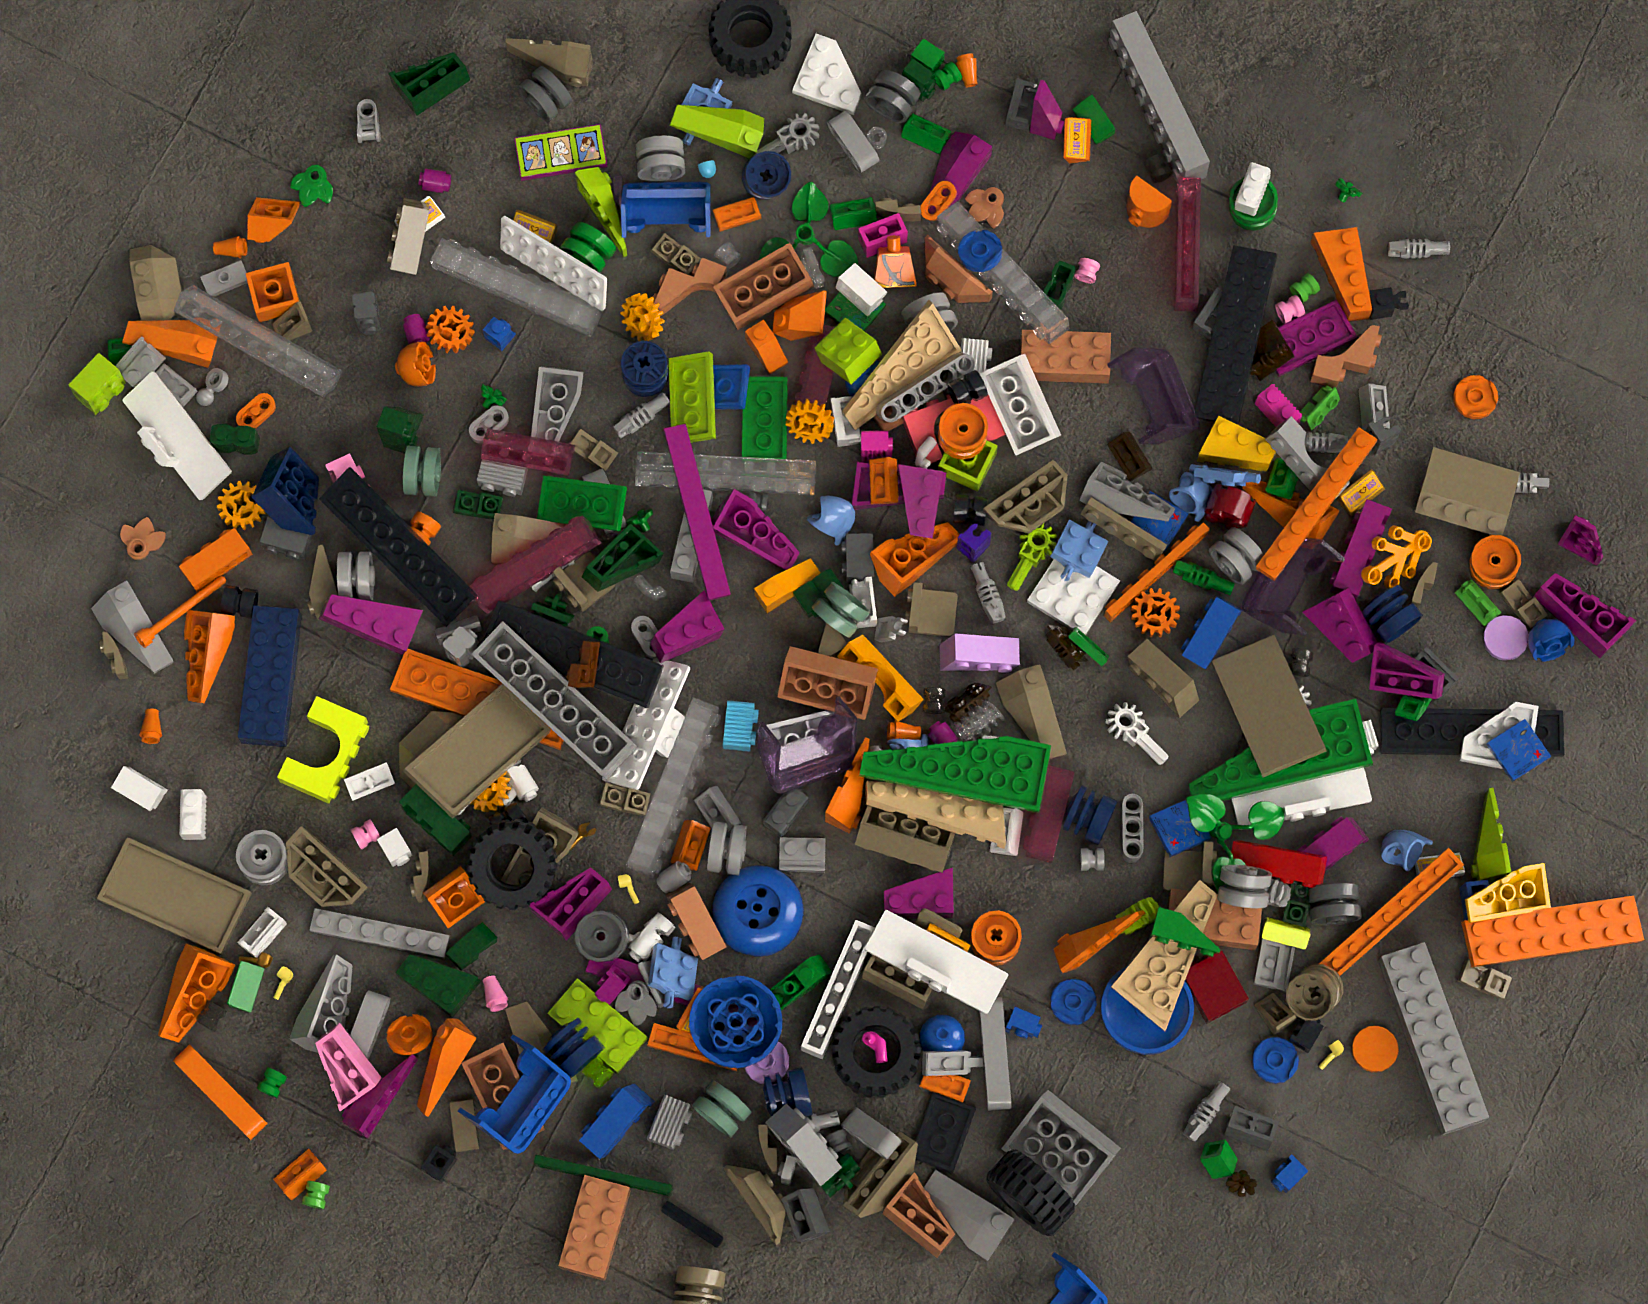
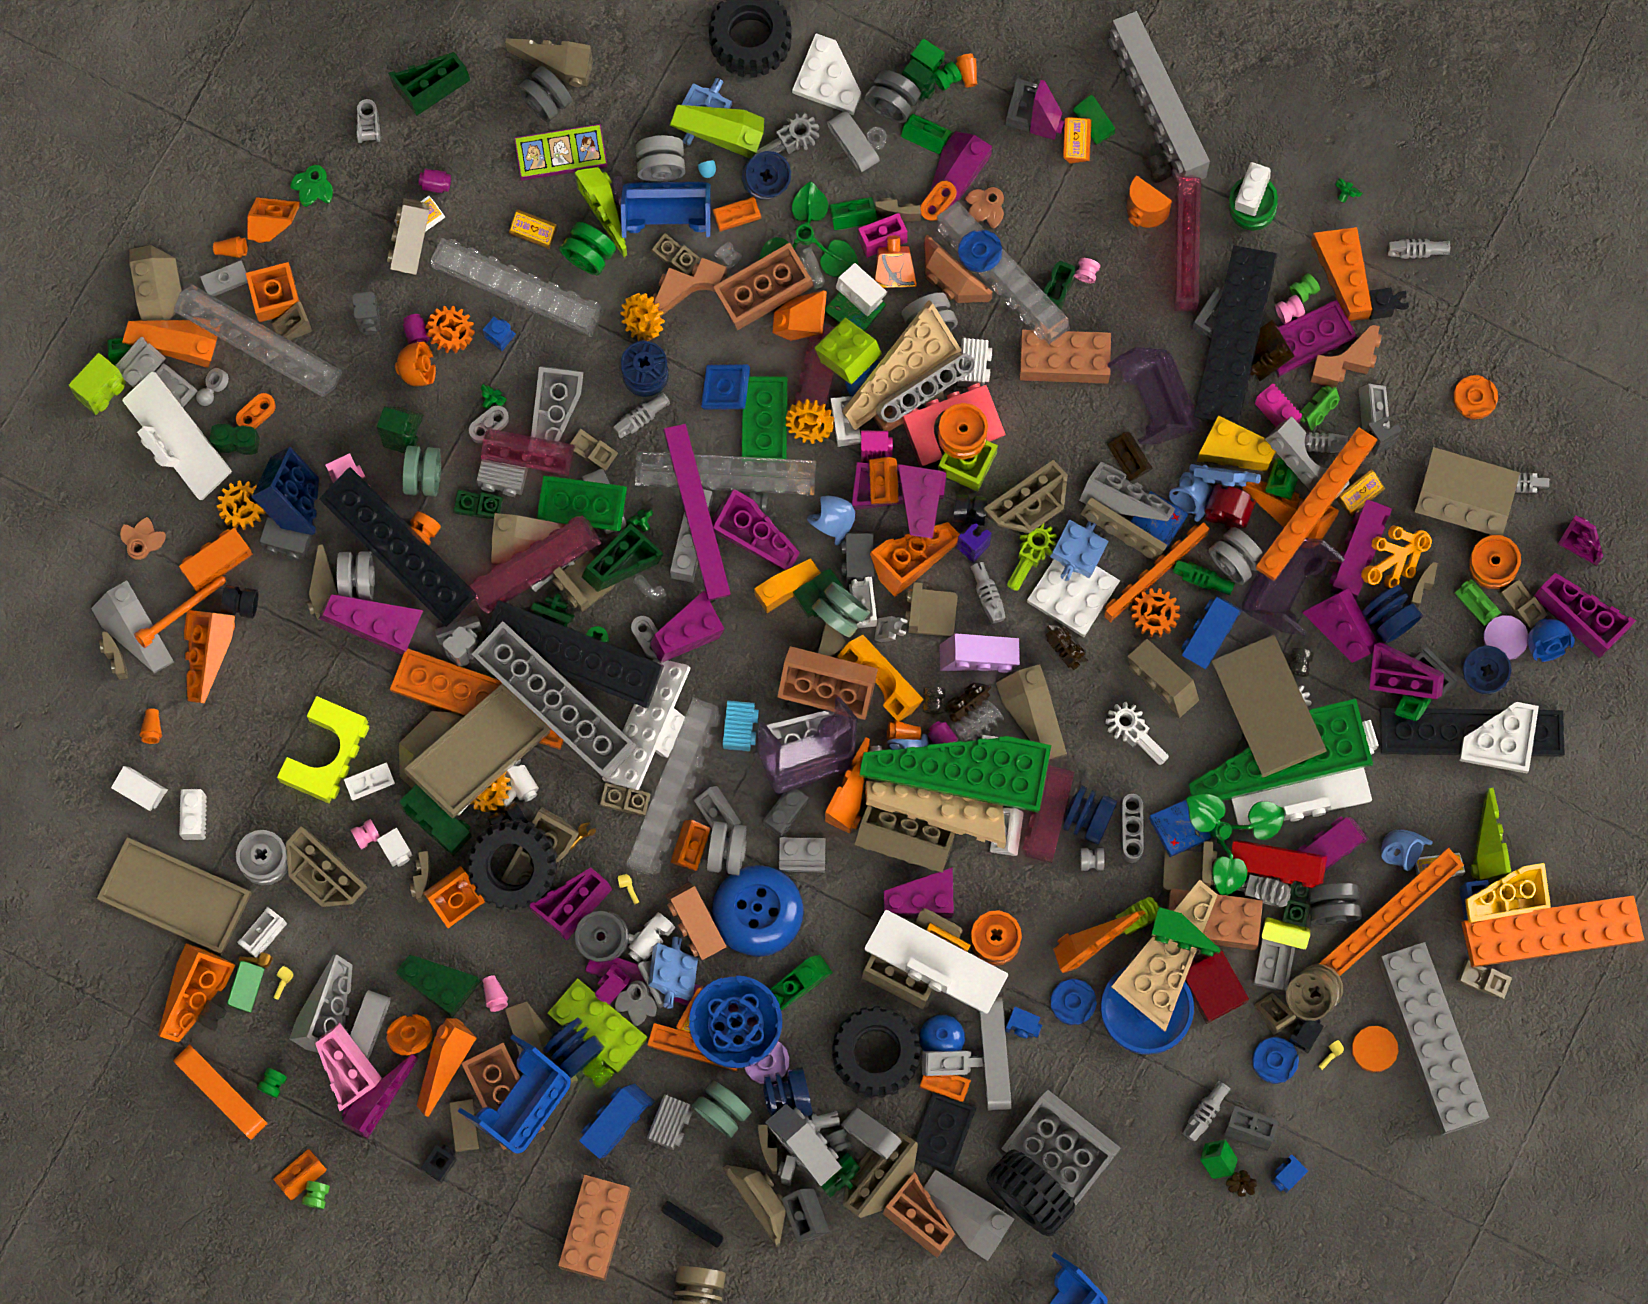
dark blue brick [238,606,302,747] -> none
light grey plate [309,908,450,959] -> none
dark green slope [446,922,498,971] -> none
white bracket [500,216,607,311] -> none
dark green tile [534,1155,673,1196] -> none
reddish brown plate [567,641,600,688] -> none
light grey brick [656,861,691,893] -> none
lime plate [668,351,716,443] -> none
orange slope [745,320,788,375] -> none
white brick [801,920,875,1059] -> none
dark pink arm [862,1031,887,1063] -> none
white arm [915,436,937,469] -> none
black wheel [947,370,988,404] -> none
white brick [980,354,1061,455] -> none
green tile [1068,627,1109,666] -> none
light grey wheel [1217,865,1272,908] -> none
blue tile [1486,719,1551,782] -> none
none -> dark blue wheel [1463,645,1512,695]

